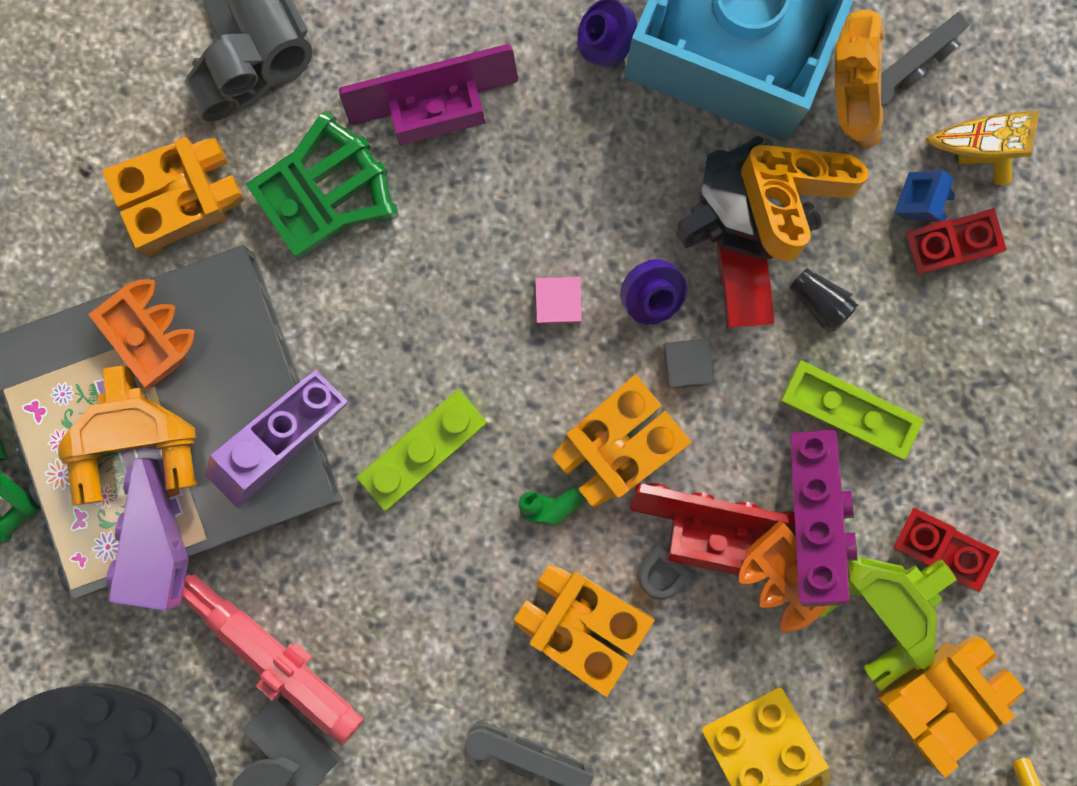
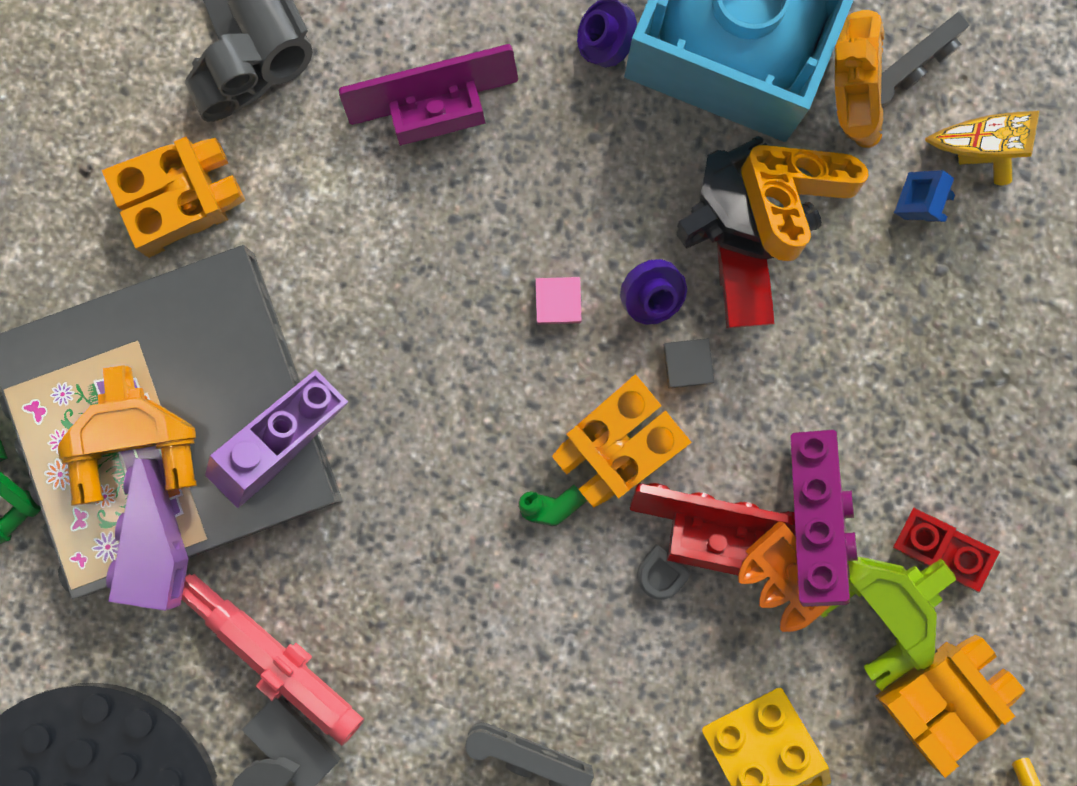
orange plate [88,279,195,389] -> none
green plate [246,111,399,260] -> none
lime plate [356,389,488,511] -> none
light orange hips [513,564,655,697] -> none
lime plate [778,360,924,461] -> none
black cone [790,268,859,332] -> none
red slope [905,208,1007,275] -> none

